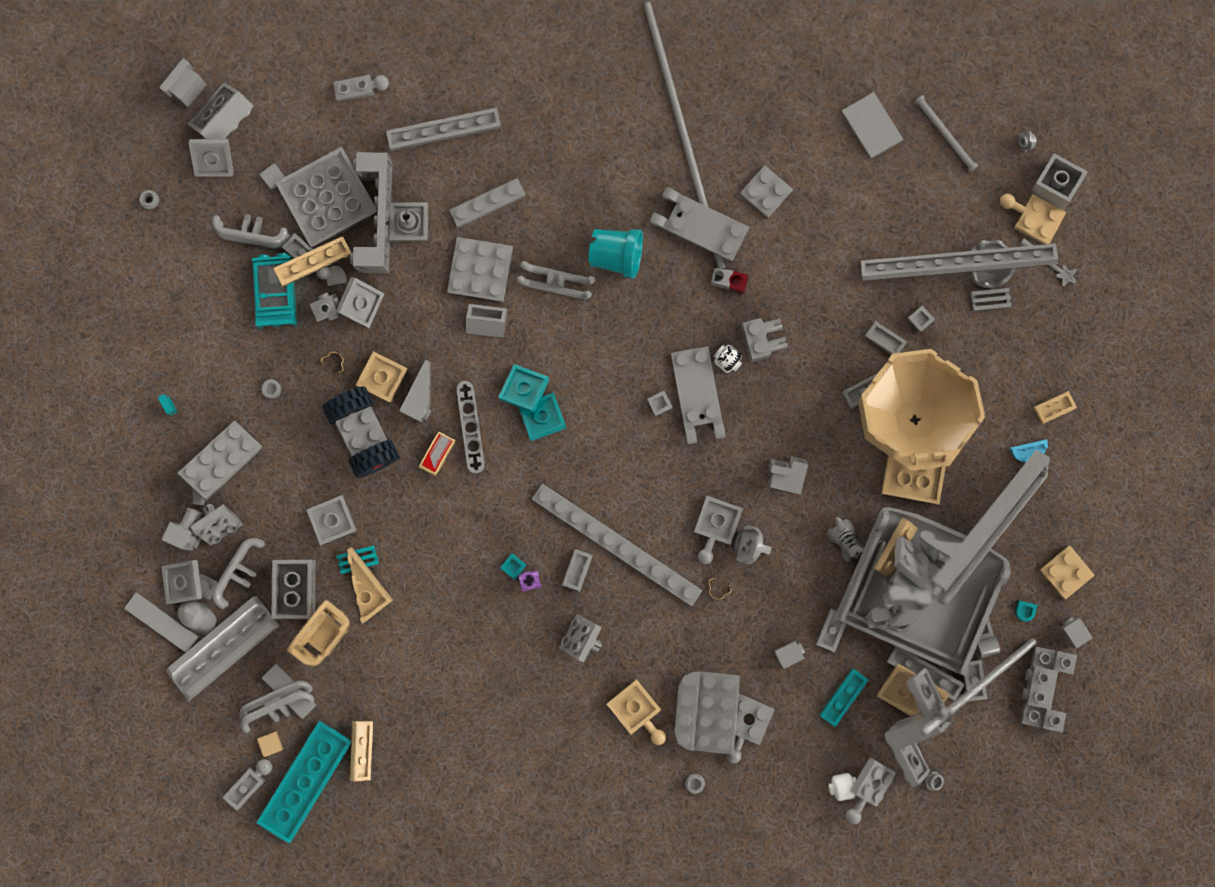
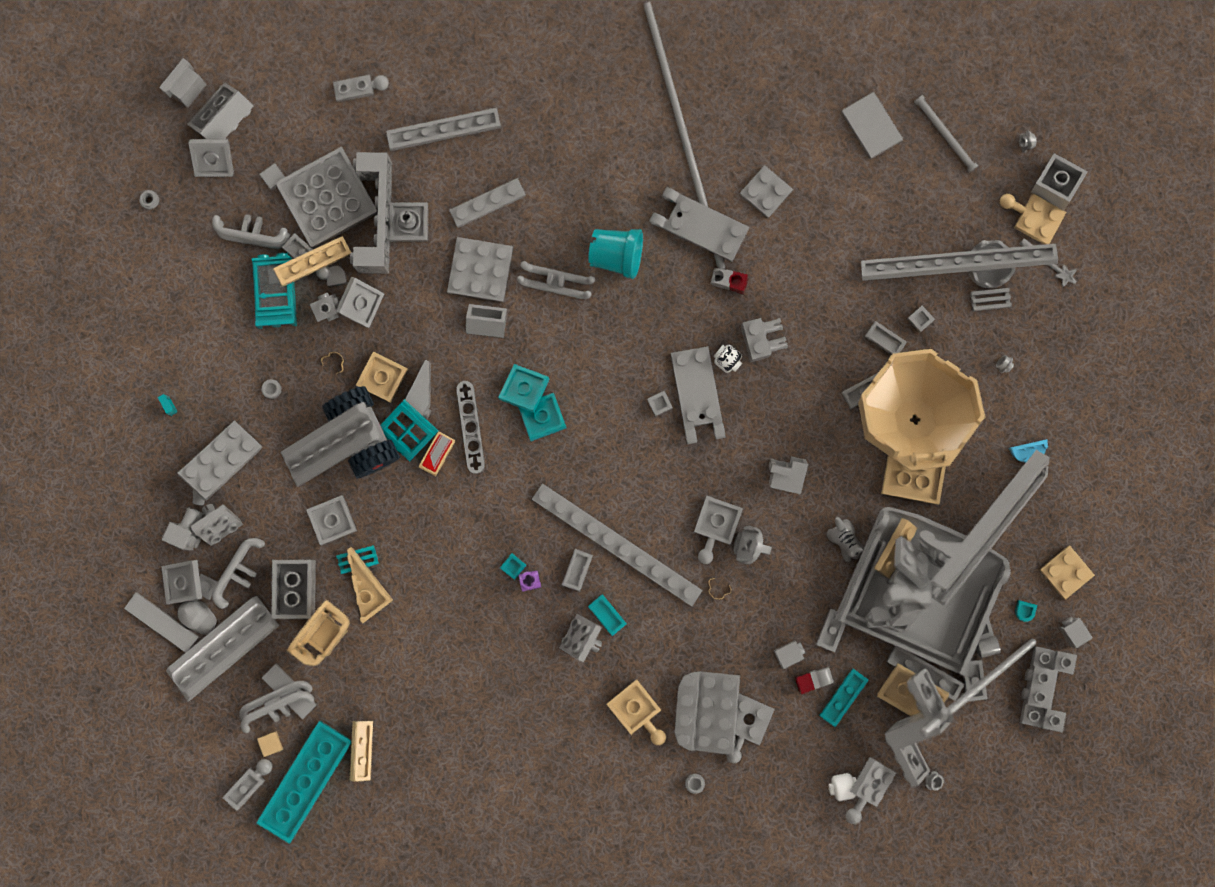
tan plate [1033,391,1077,425] -> none
none -> light grey plate [281,402,381,487]
none -> teal piece [380,399,438,462]
none -> teal tile [588,594,627,636]
none -> leg [794,667,834,694]
none -> light grey plate [996,355,1014,373]

